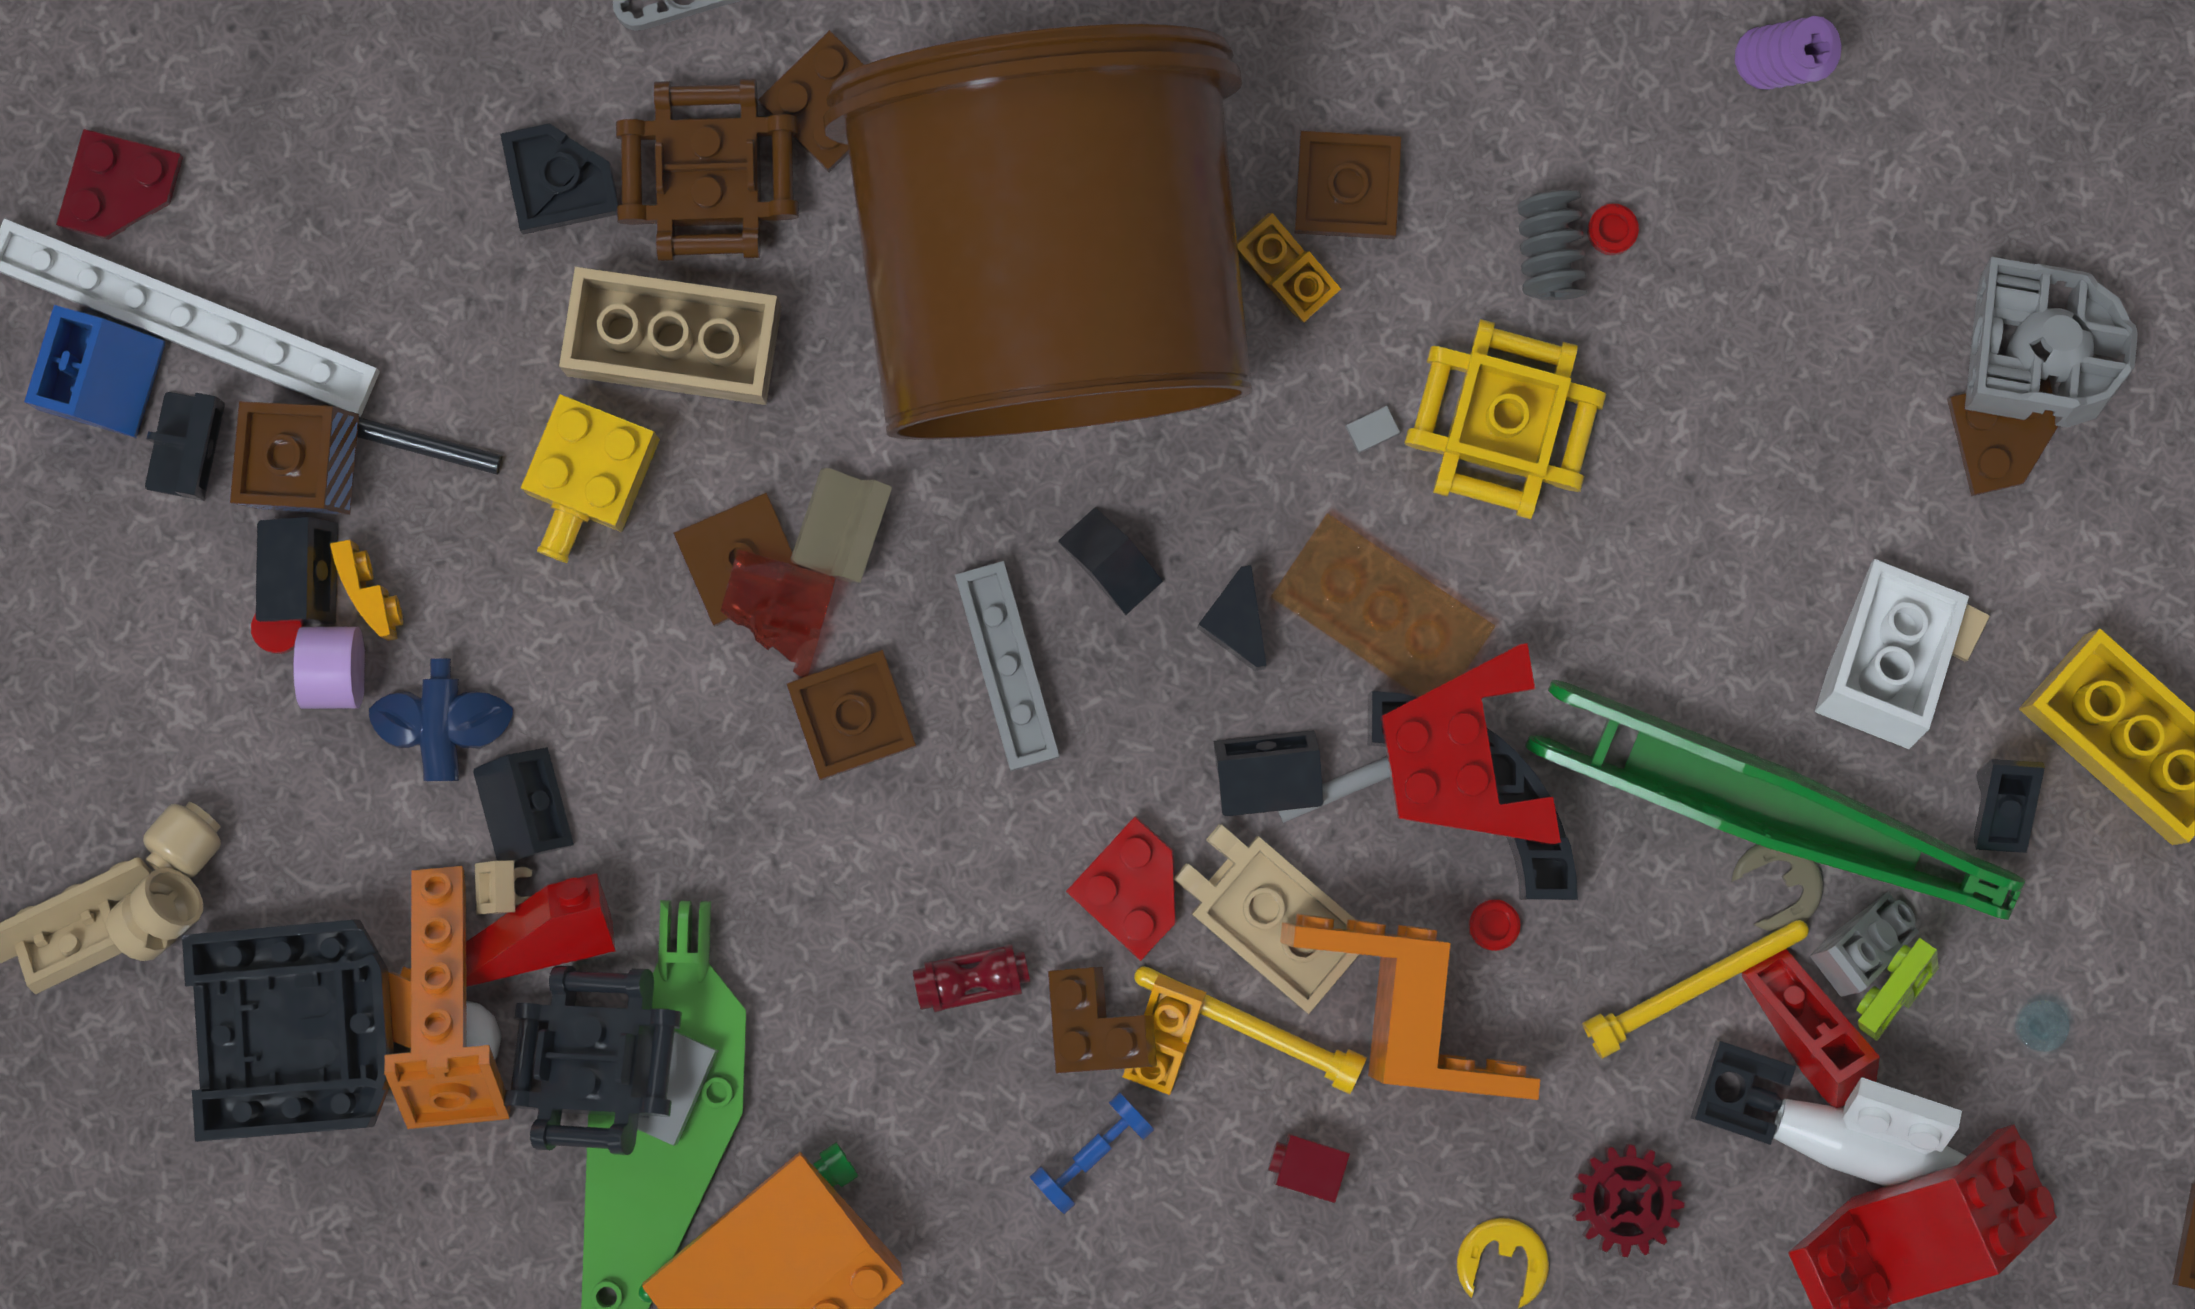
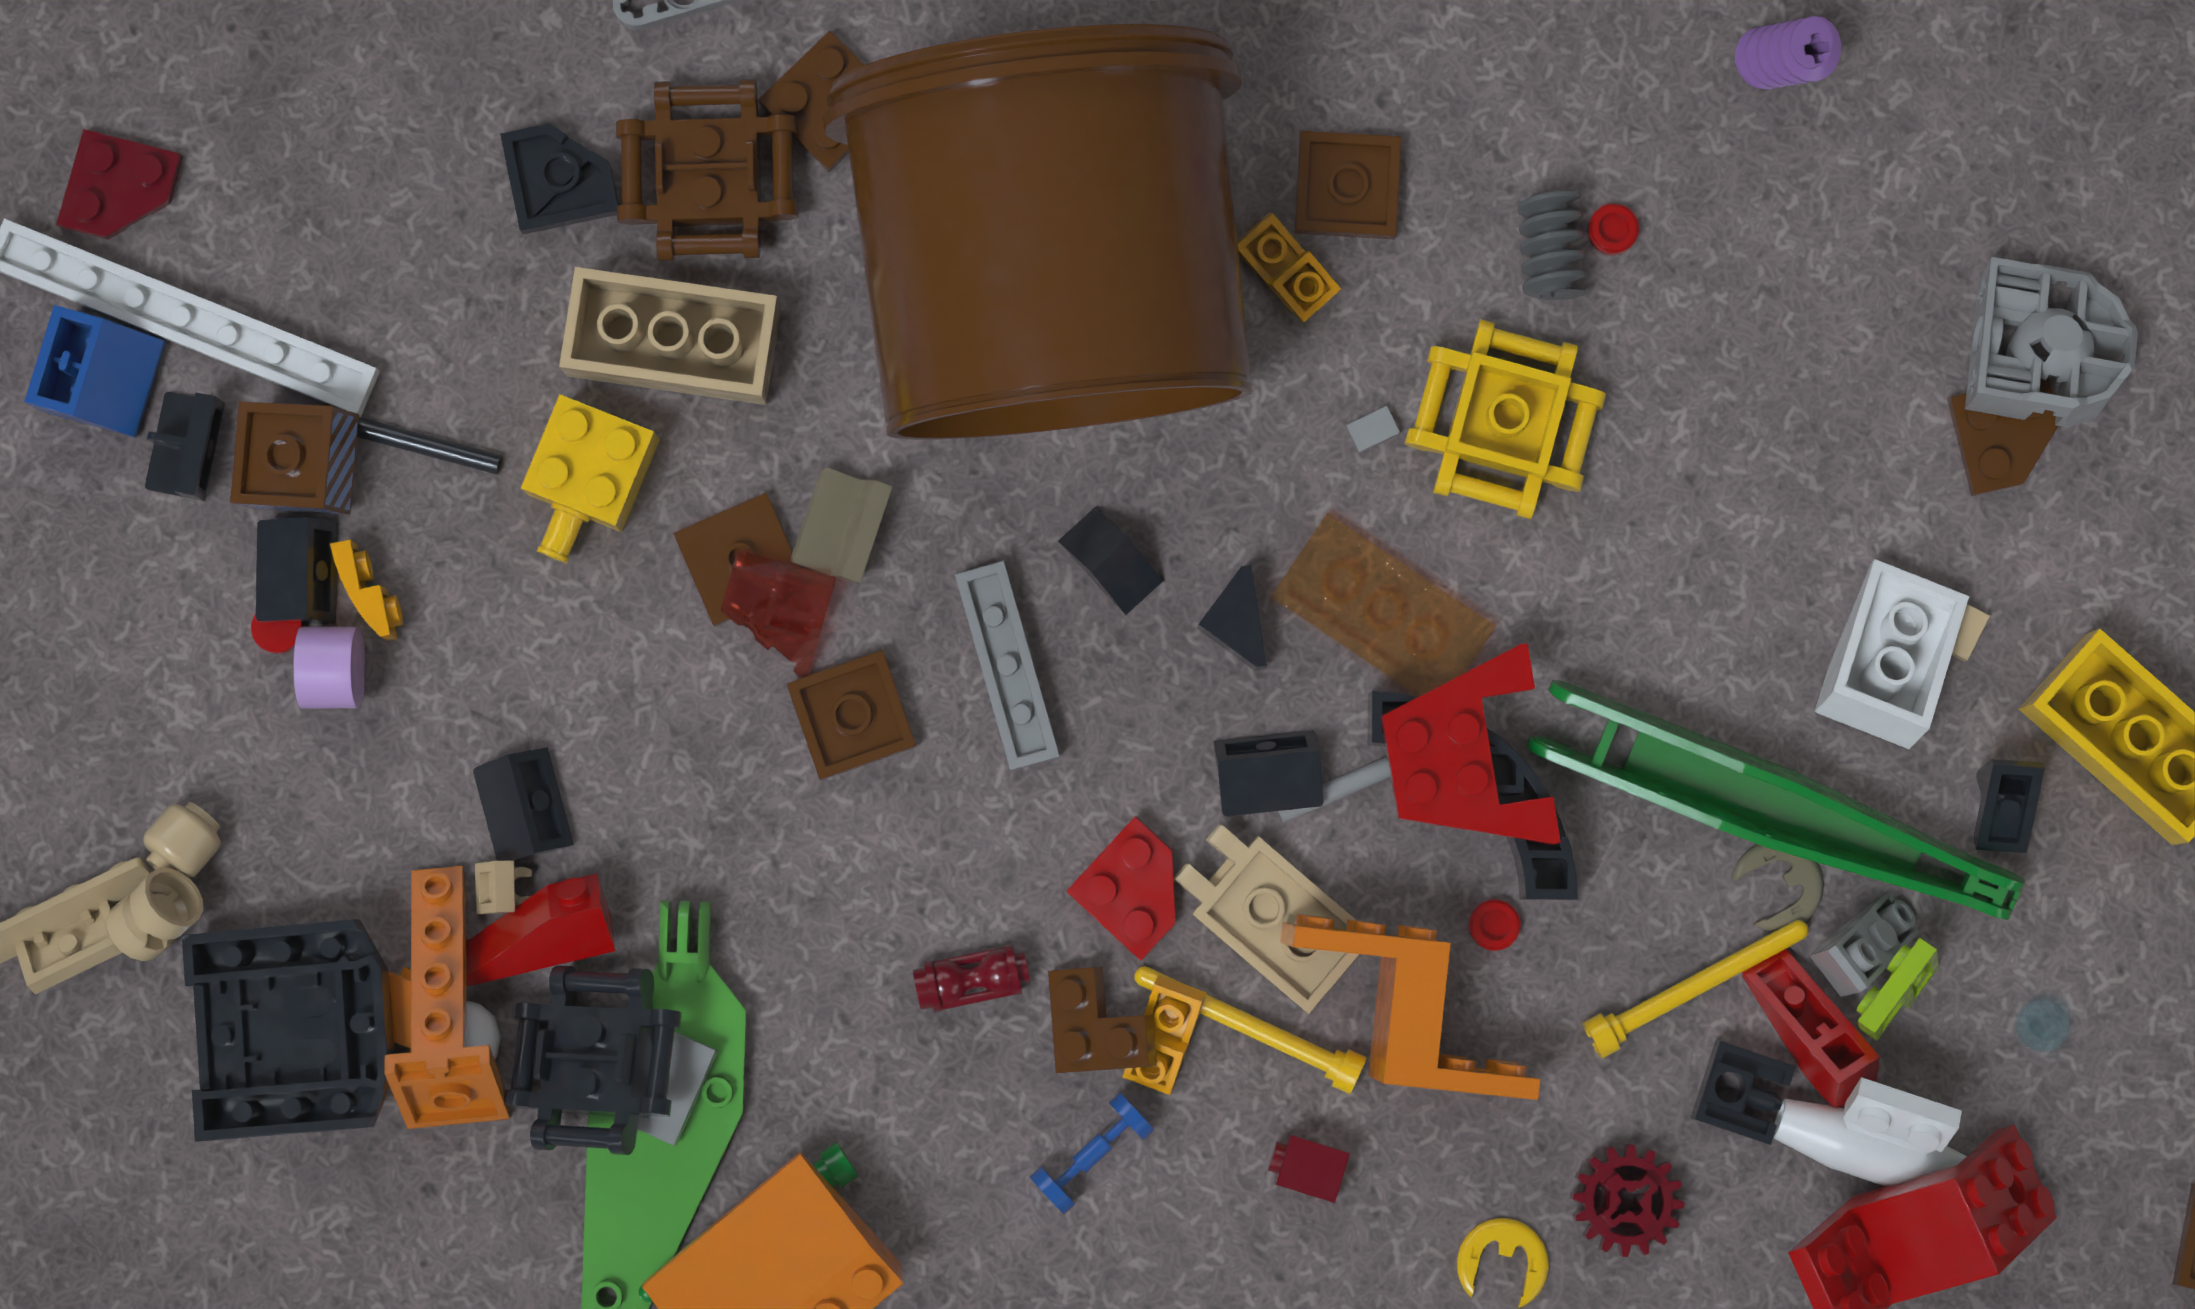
dark blue plant [369,658,513,781] -> none

